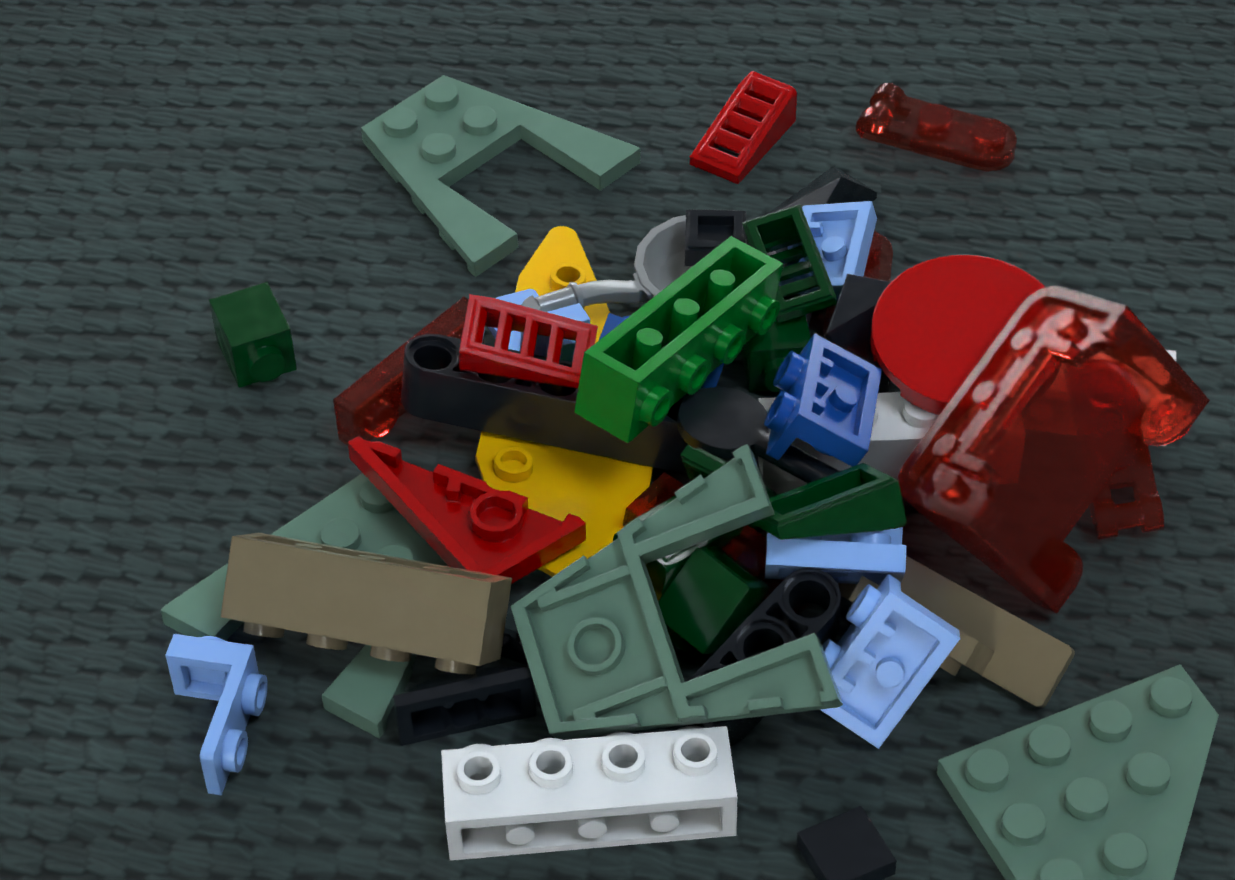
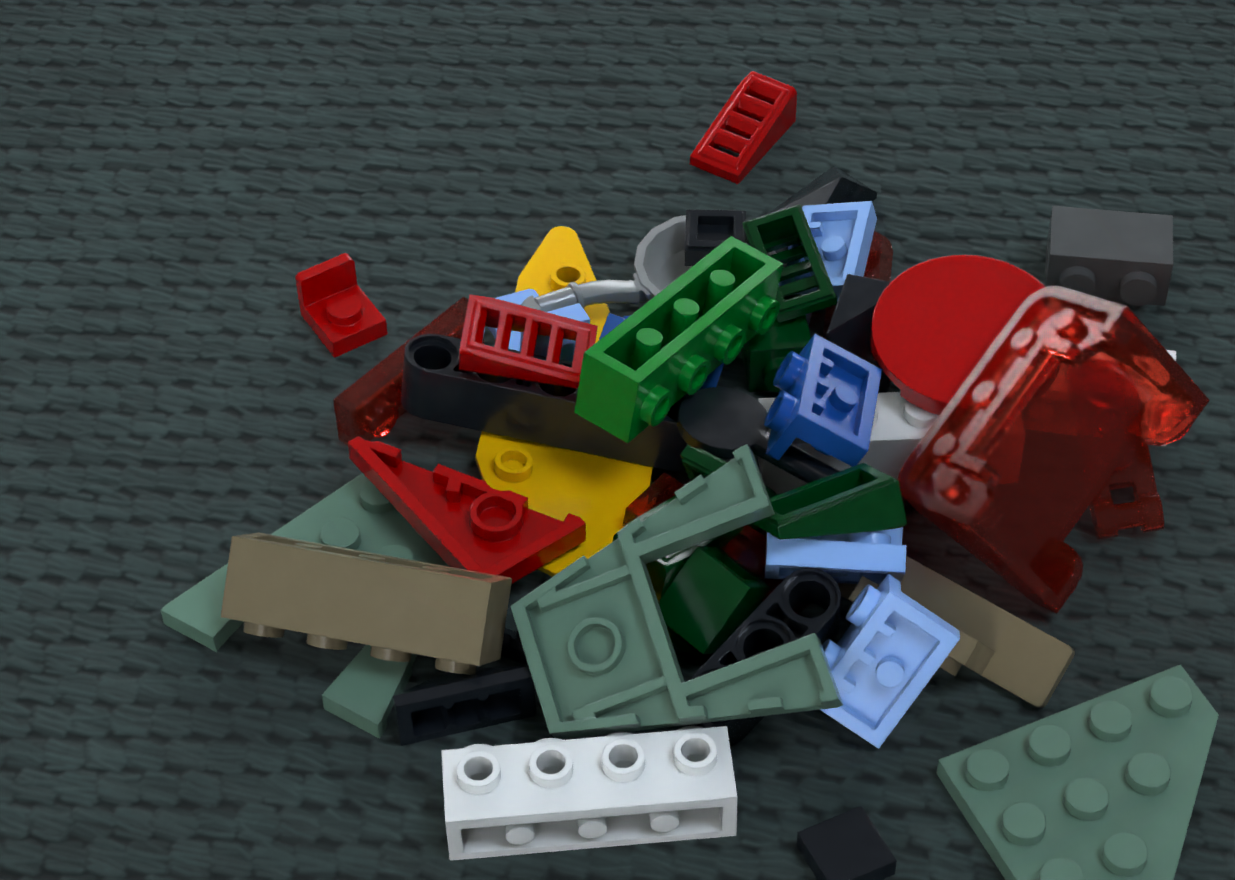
light blue bracket [165,634,267,796] -> none
dark green brick [209,282,297,388] -> none
sand green wing [361,75,640,277] -> none
clear red plate [855,83,1017,172] -> none
none -> red bracket [295,253,388,358]
none -> dark grey brick [1045,206,1173,306]

